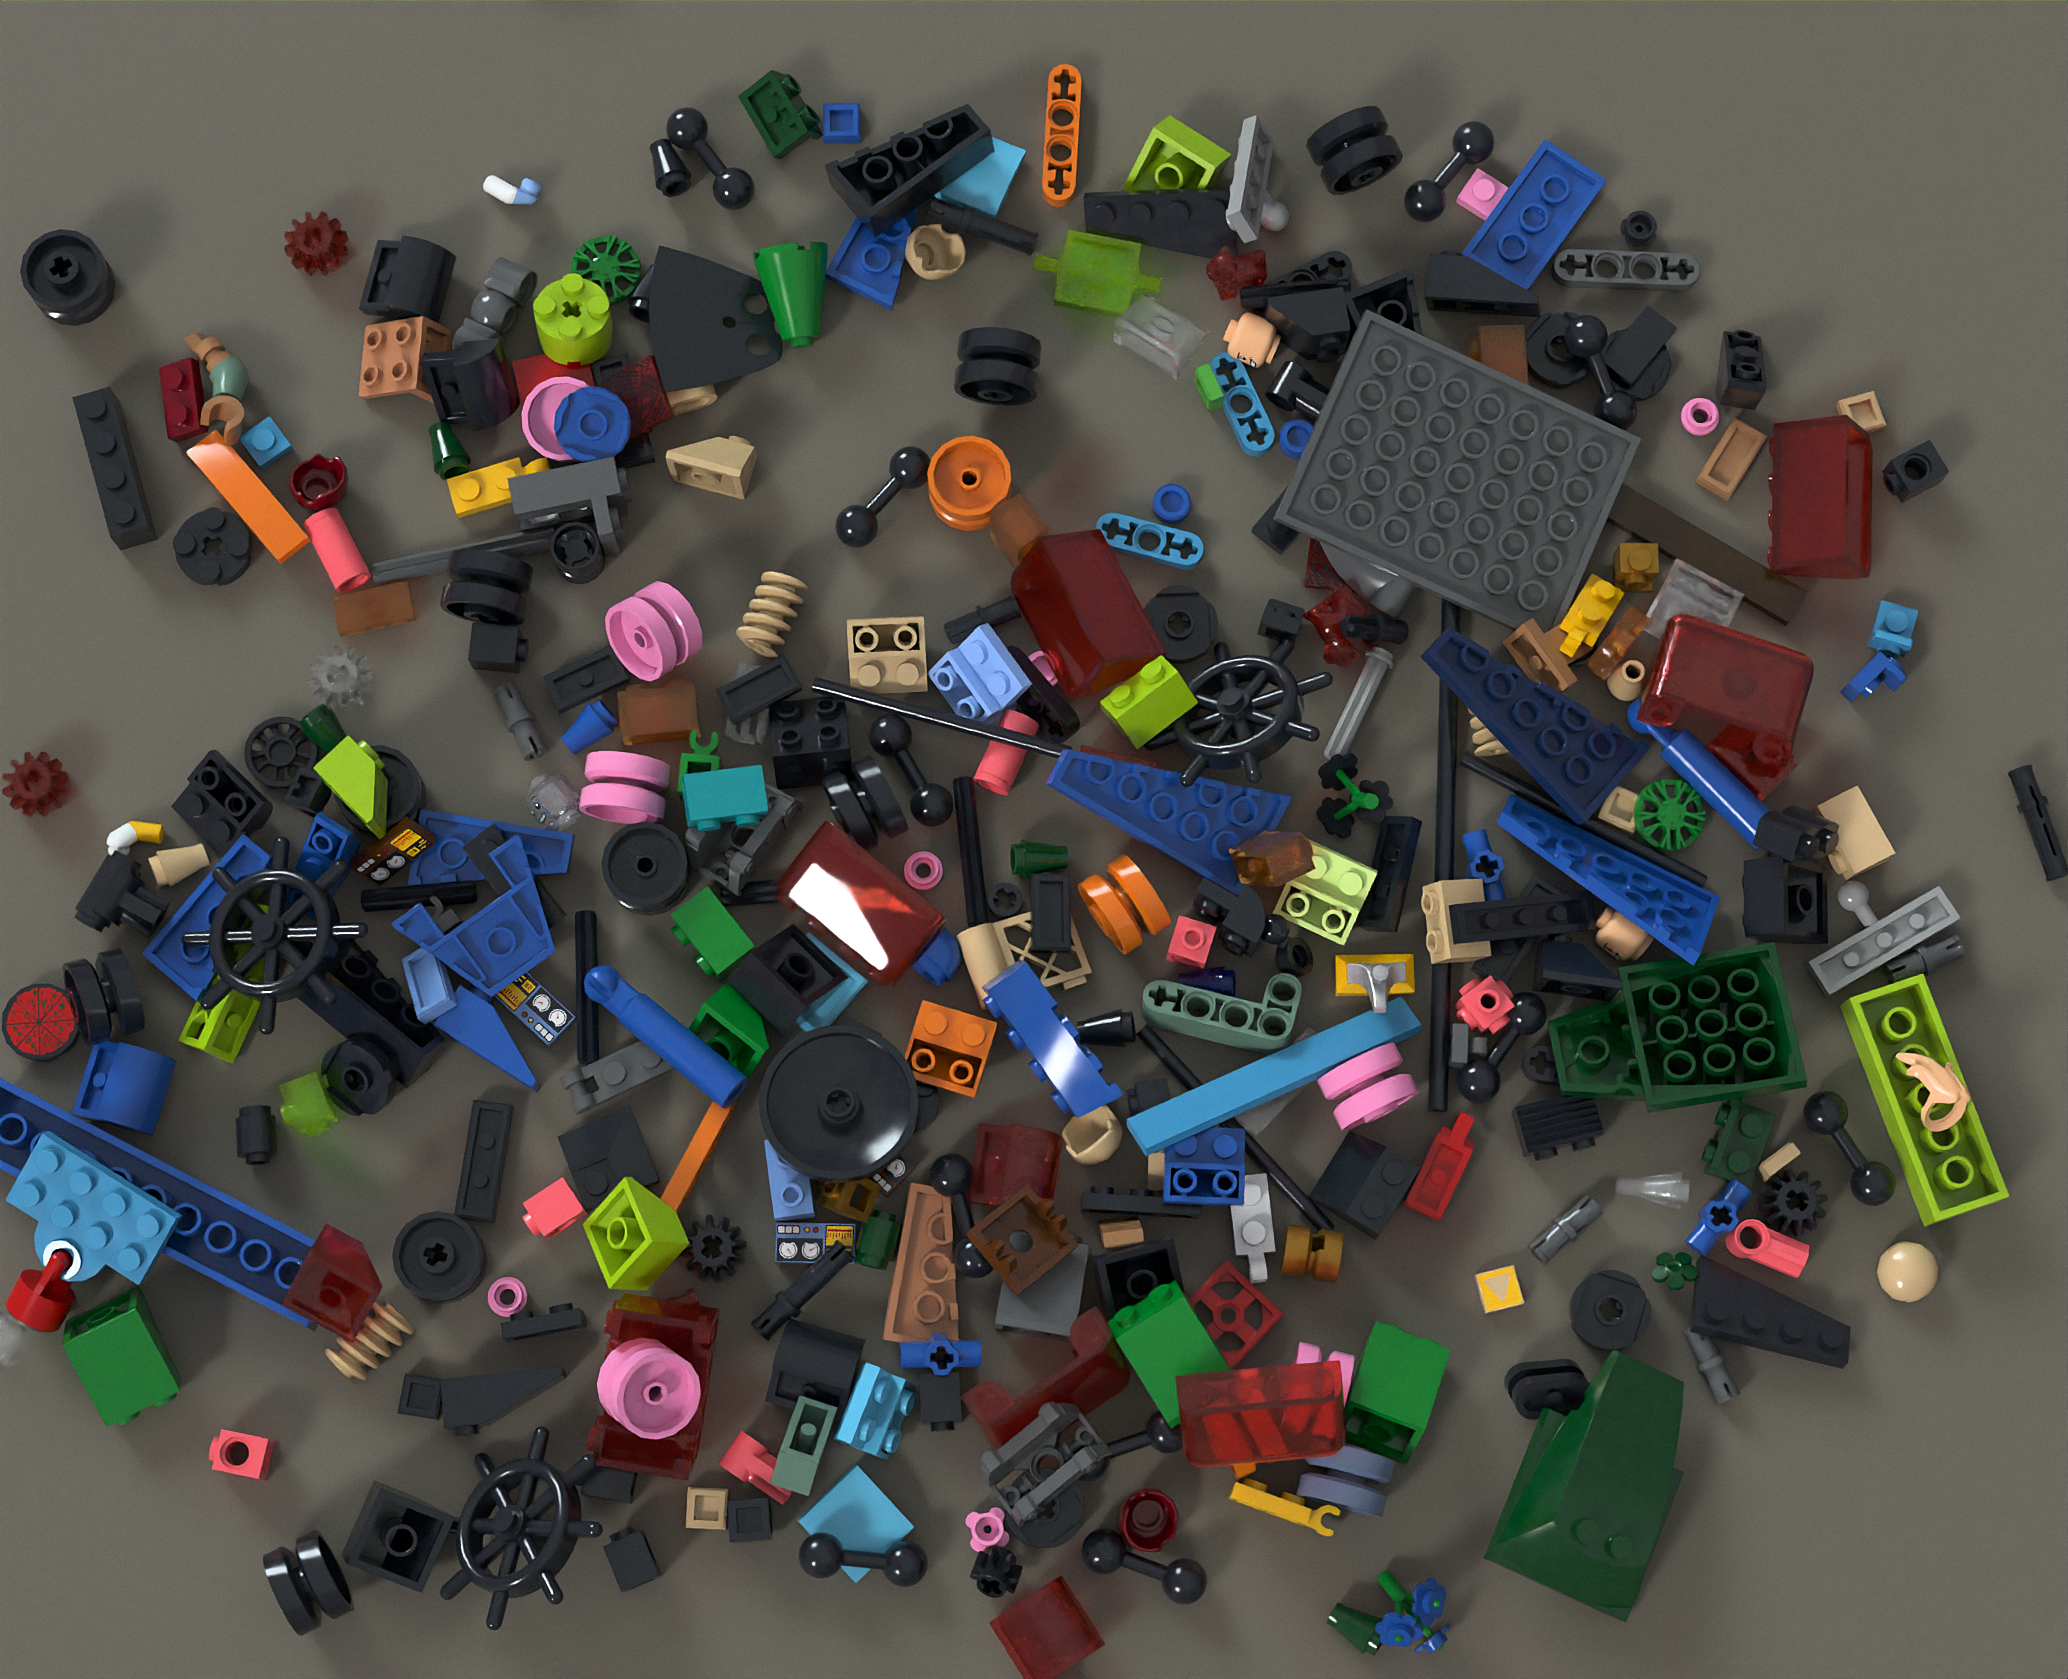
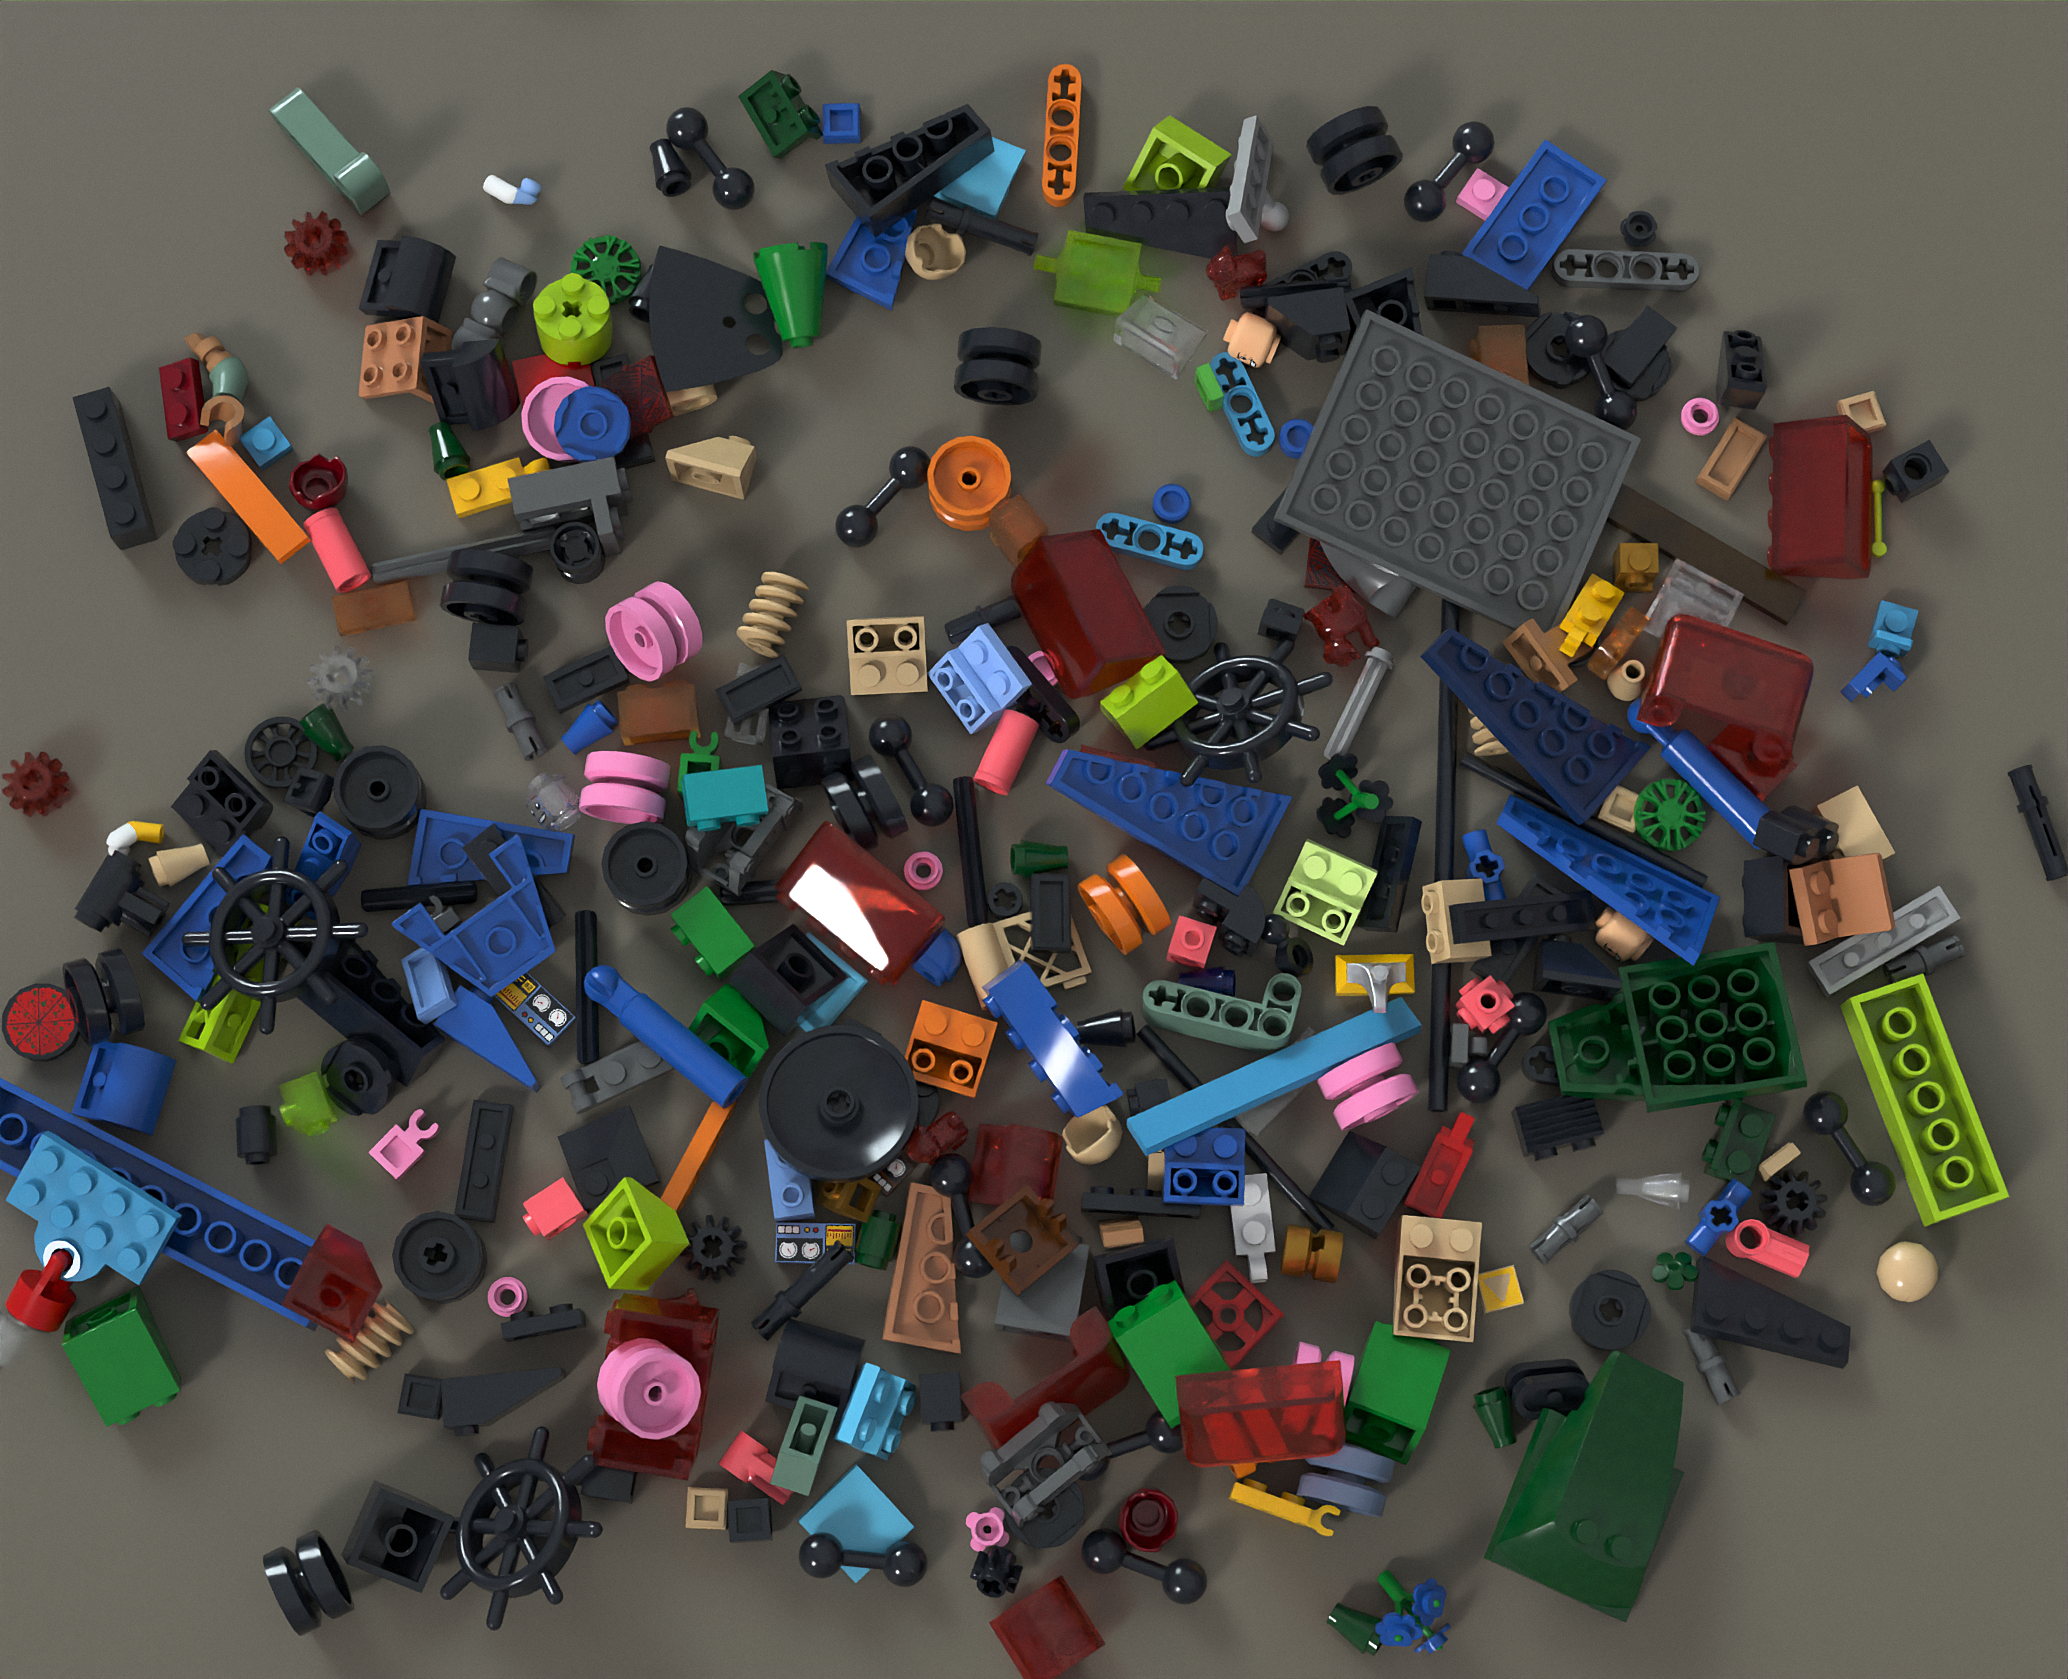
black wheel [20,229,116,326] -> none
coral brick [209,1429,276,1481] -> none
lime slope [313,735,388,839] -> none
tile [351,816,436,886] -> none
black brick [603,1526,662,1592] -> none
black piece [812,677,1072,759] -> none
blue axle [899,1333,981,1375] -> none
clear orange brick [1228,830,1316,887] -> none
black piece [1265,361,1330,422] -> none
black axle [1339,613,1409,644] -> none
light nougat piece [1896,1053,1970,1132] -> none
none -> sand green beam [268,87,390,216]
none -> bright pink plate [368,1109,441,1181]
none -> clear red animal [907,1111,968,1166]
none -> tan slope [1393,1215,1482,1343]
none -> dark green cone [1473,1386,1517,1448]
none -> nougat bracket [1789,852,1895,946]
none -> lime hinge [1870,480,1887,558]

